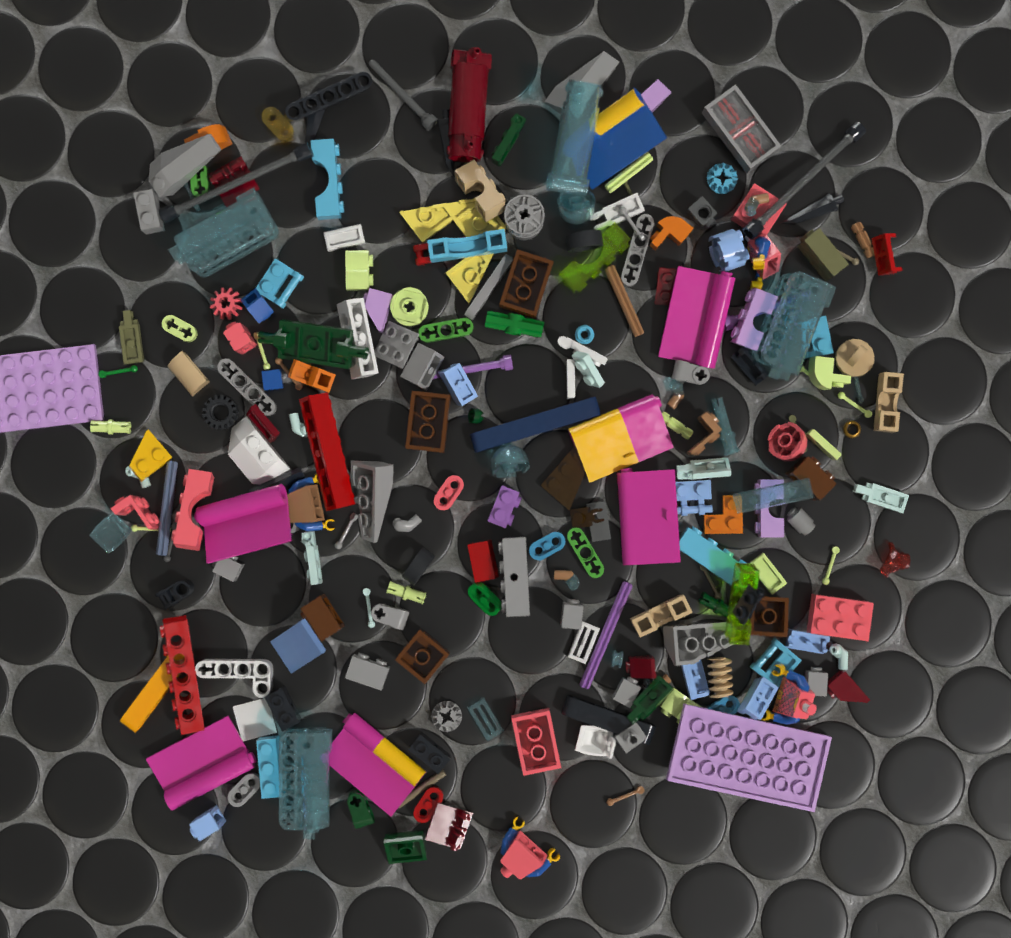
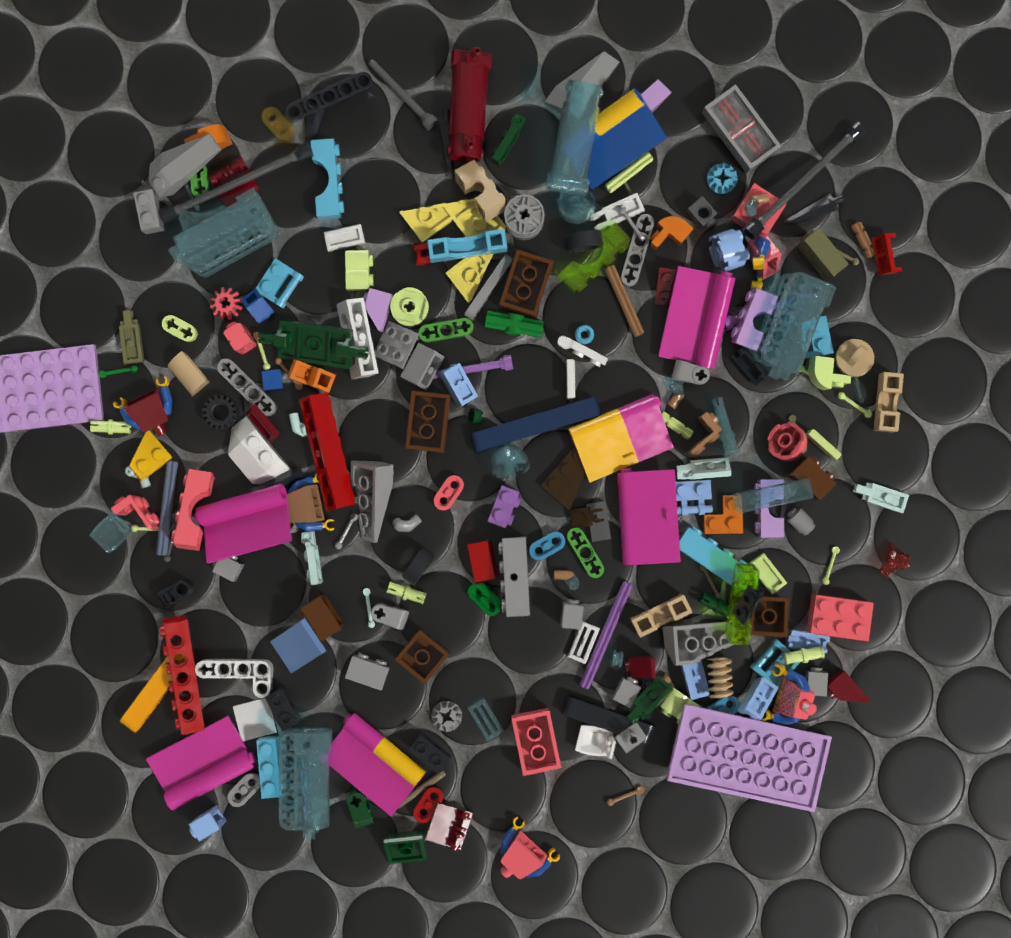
light aqua plate [572,351,605,388] -> none
light aqua arm [829,643,848,670] -> none
pearl gold piece [843,421,861,438] -> none
none -> dark red torso [113,376,172,437]
none -> yellowish green pin [783,646,825,665]

